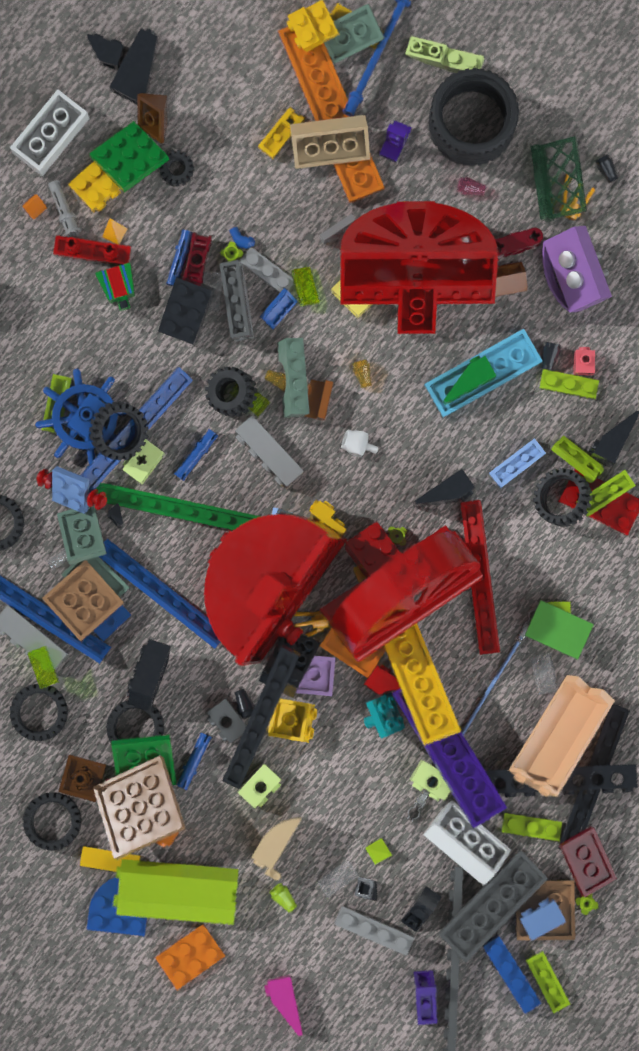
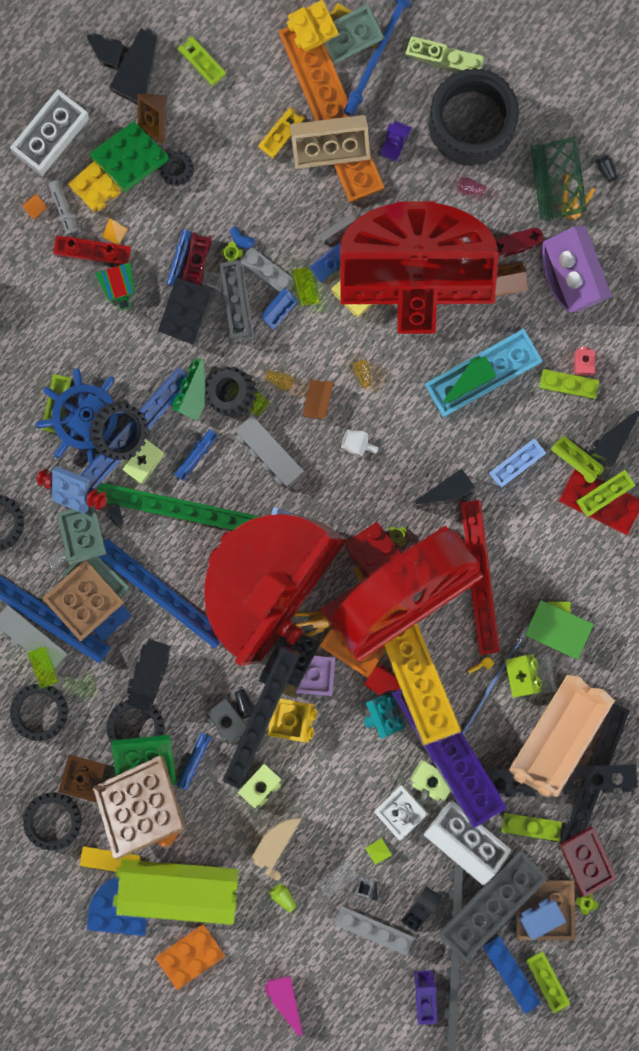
sand green arch [277,338,310,418] -> none
yellow plate [309,499,347,536] -> none
black tyre [533,468,592,527] -> none
black cone [542,342,561,371] -> none
none -> green slope [172,358,206,421]
none -> lime plate [177,36,226,87]
none -> blue plate [309,244,341,282]
none -> white plate [374,785,429,841]
none -> yellow hand [467,657,495,674]
none -> lime brick [505,654,542,698]

